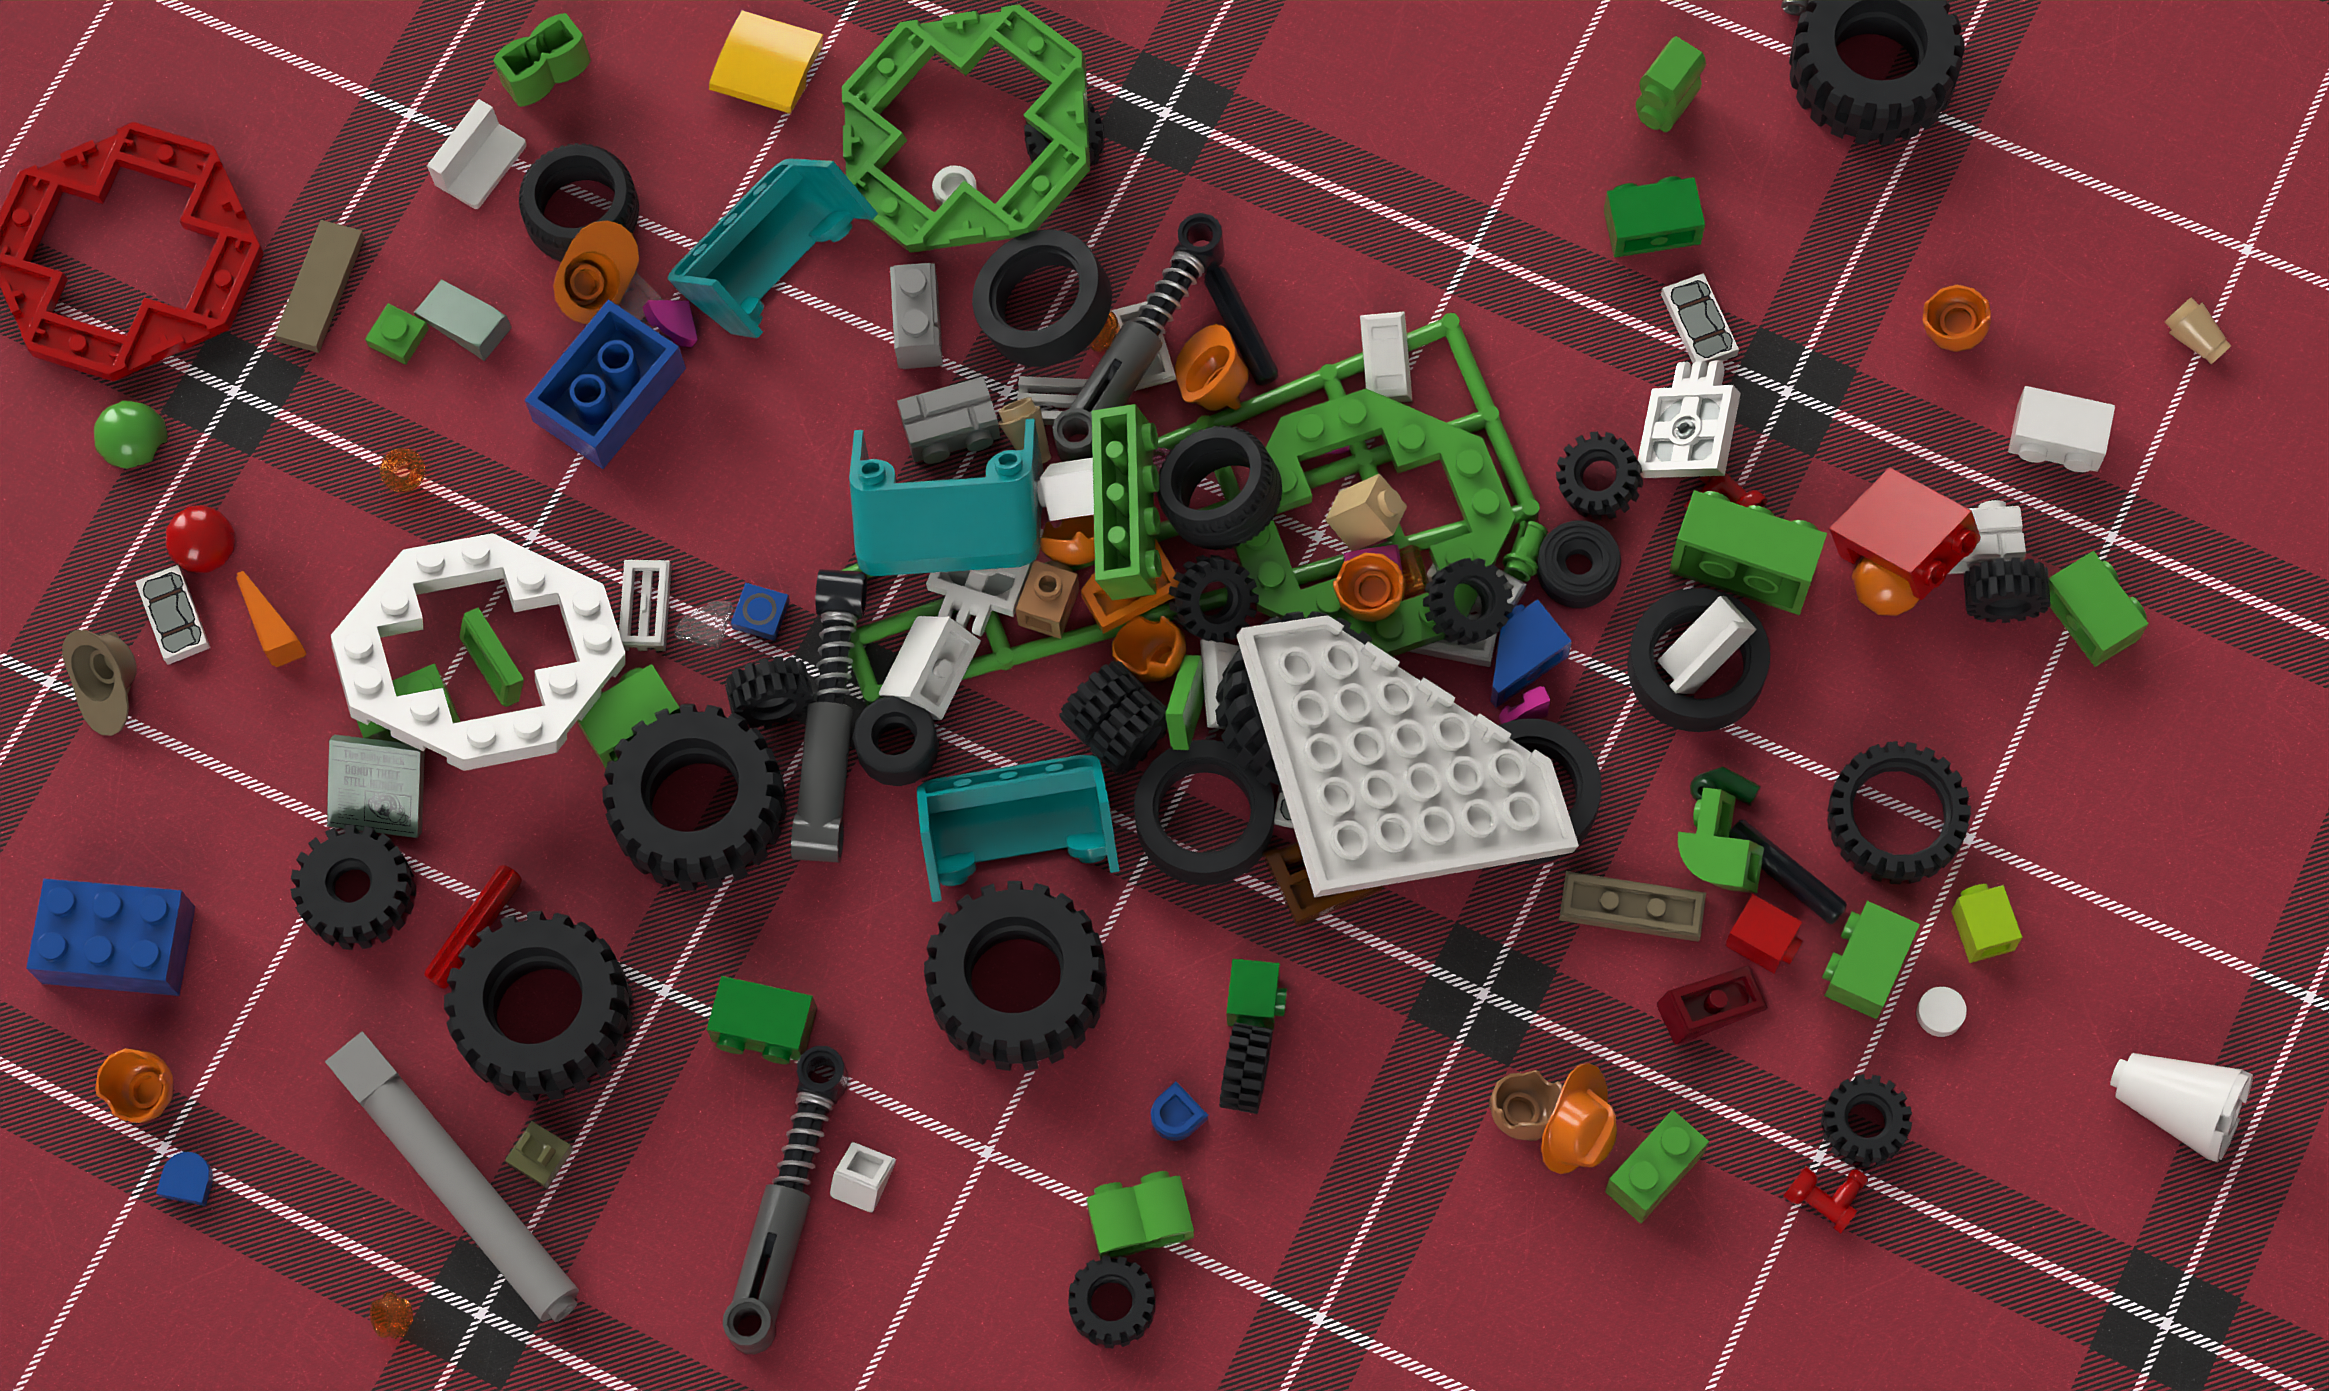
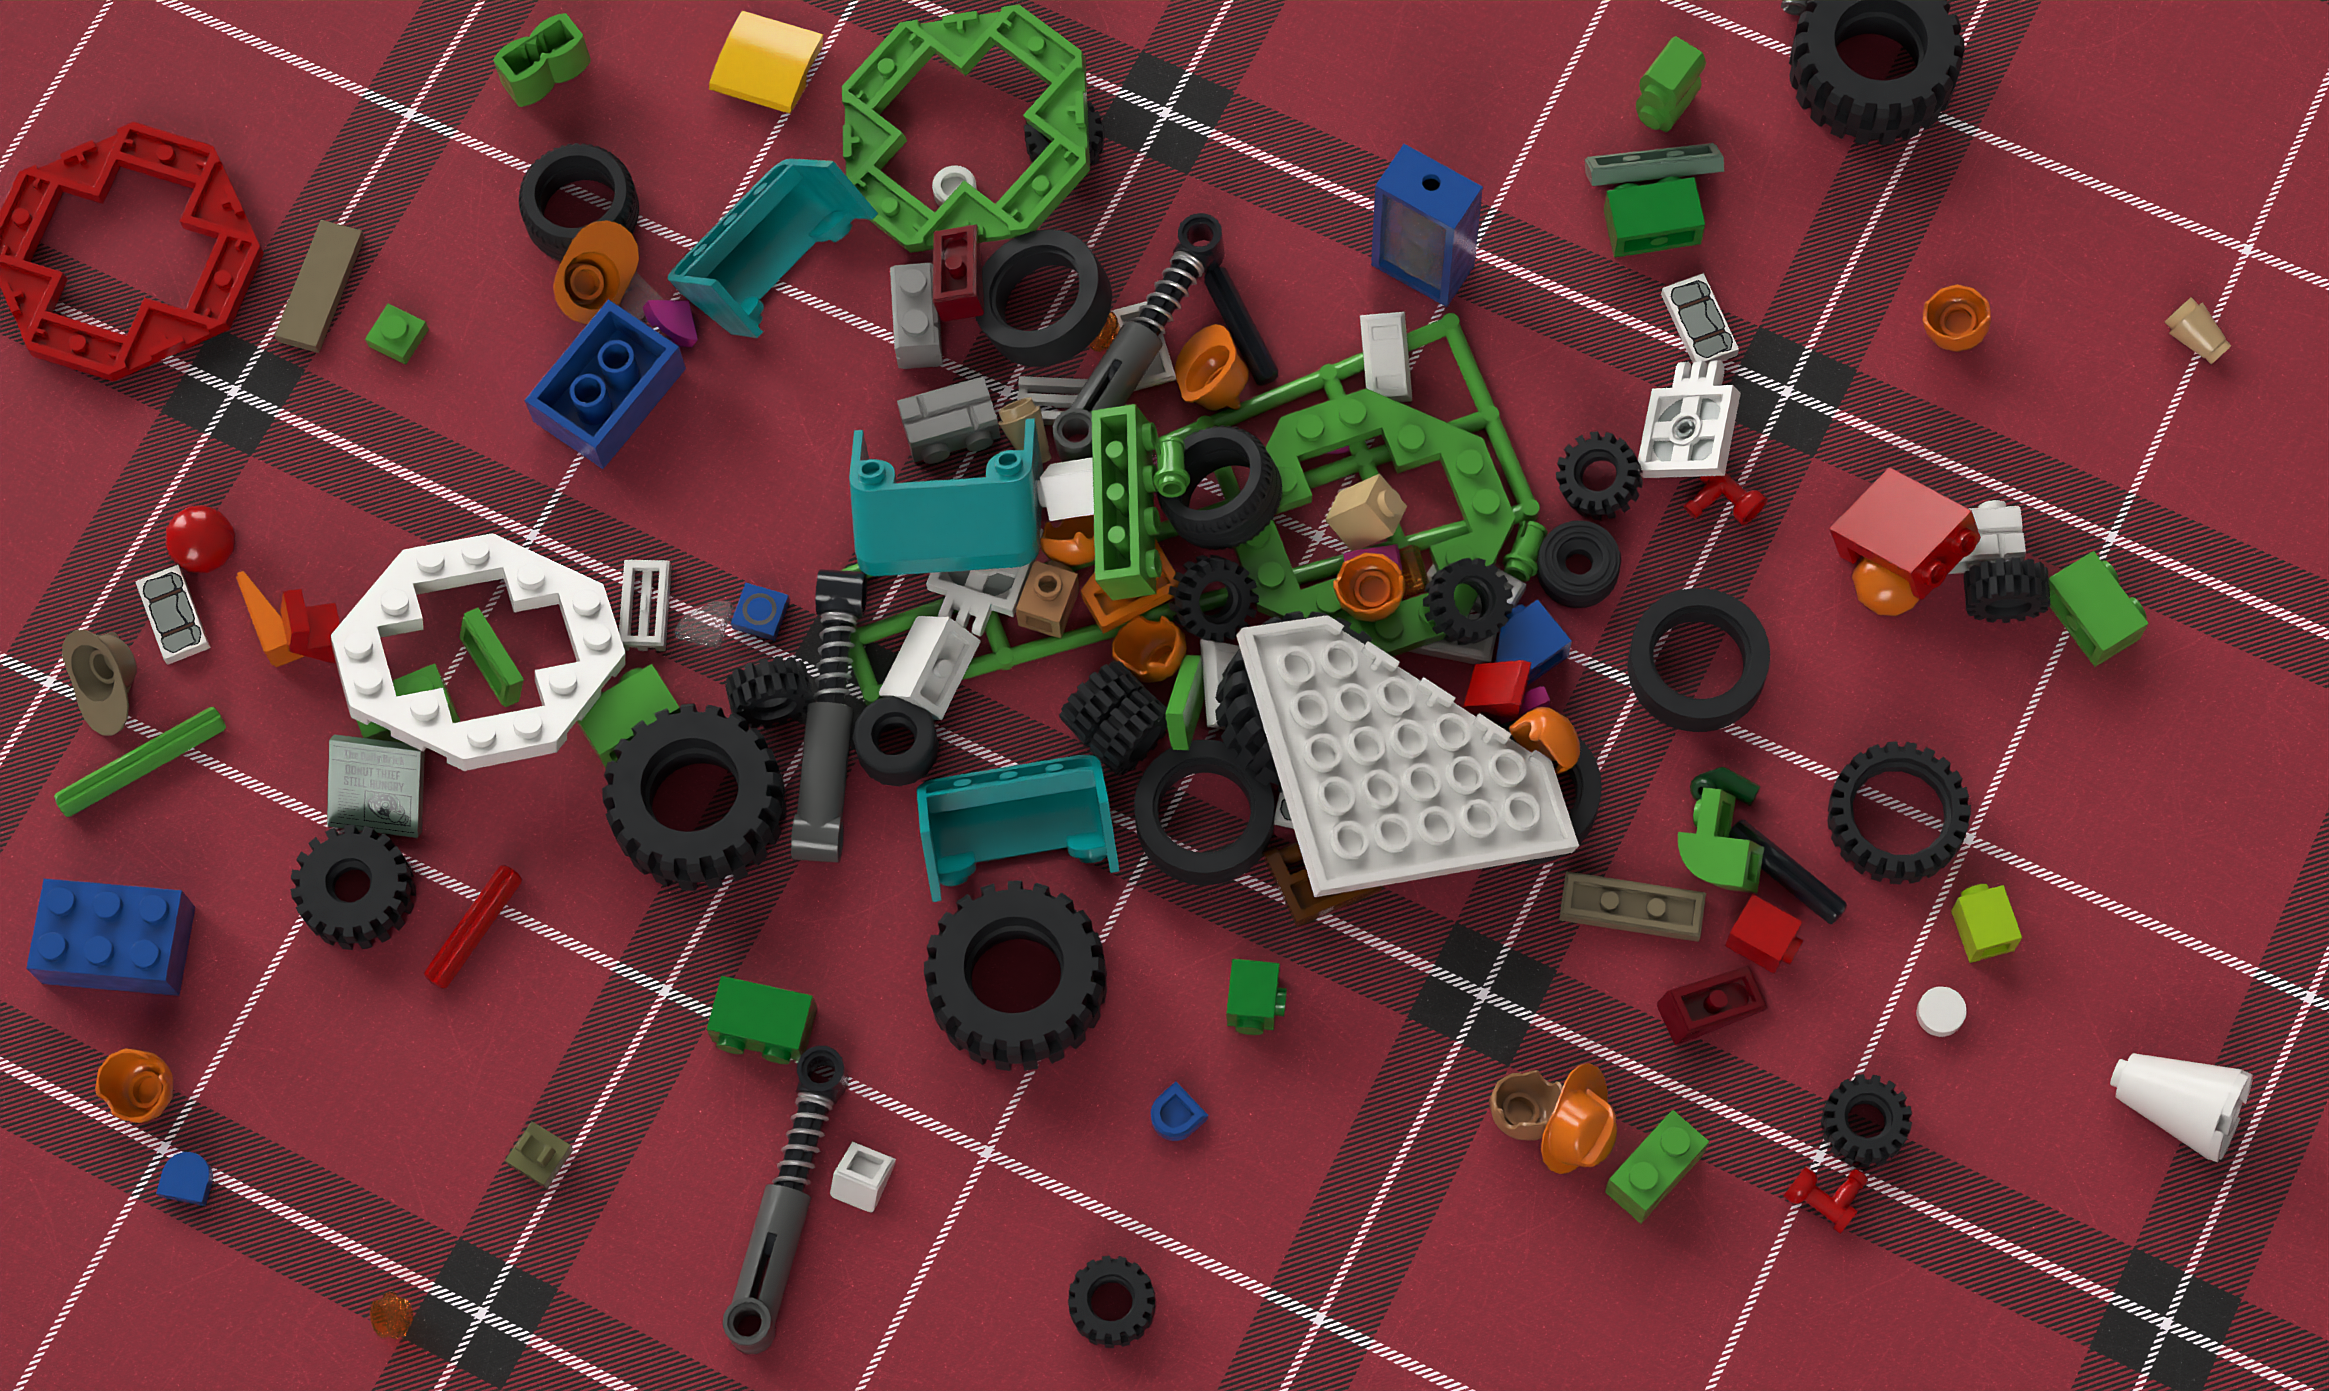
bright green hair [94,401,168,469] -> none
light grey brick [325,1031,579,1322] -> none
clear orange plate [380,448,426,492] -> none
slope [414,279,512,361] -> none
white panel [427,99,527,209] -> none
black tyre [444,911,633,1101] -> none
bright green brick [1086,1171,1194,1260] -> none
black tyre [1219,1022,1273,1114] -> none
white panel [1657,596,1757,694] -> none
bright green brick [1669,490,1827,615] -> none
bright green brick [1822,901,1920,1020] -> none
white brick [2008,386,2115,472] -> none
none -> bright green axle [54,707,226,817]
none -> red slope [280,589,340,663]
none -> dark red slope [933,224,984,321]
none -> bright green pin [1153,436,1190,497]
none -> blue brick [1371,144,1483,307]
none -> red slope [1463,660,1531,720]
none -> orange hair [1509,707,1580,774]
none -> sand green tile [1585,143,1724,186]

